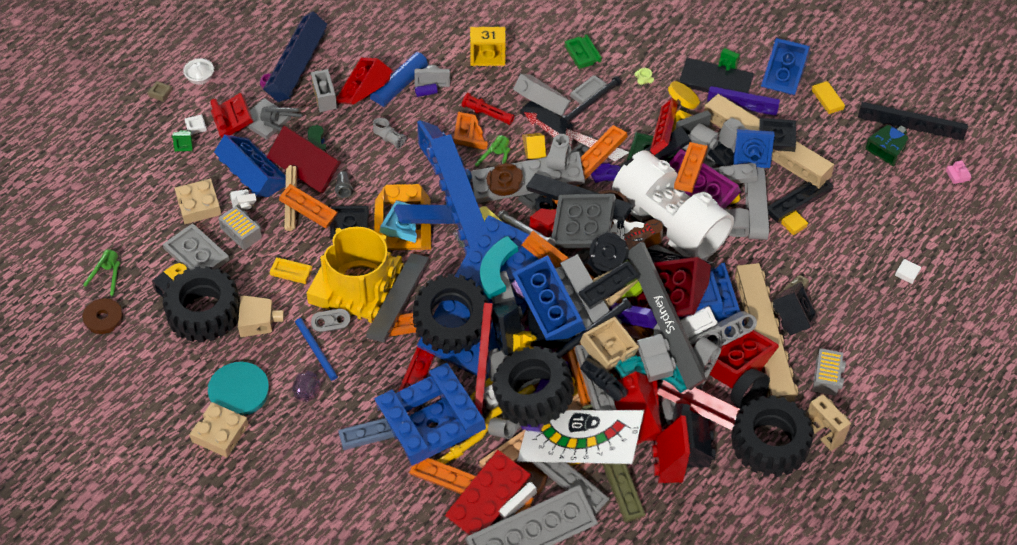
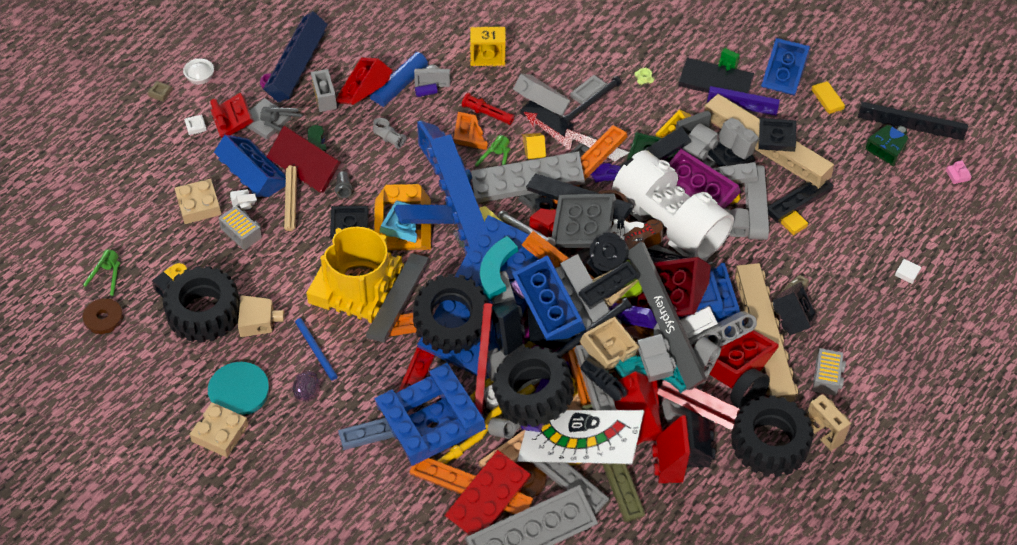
light grey plate [163,223,229,270] -> none
green tile [172,130,193,152] -> none
yellow tile [270,257,313,284] -> none
orange plate [279,184,337,229] -> none
light grey plate [311,309,350,332] -> none
reddish brown tile [486,163,524,196] -> none
white tile [499,482,537,520] -> none
yellow tile [513,331,536,352] -> none
light grey piece [547,134,571,170] -> none
green plate [564,35,602,69] -> none
red tile [650,98,679,155] -> none
yellow tile [668,81,700,109] -> none
black tile [671,403,690,424] -> none
orange plate [674,142,708,193] -> none
blue plate [733,129,774,168] -> none

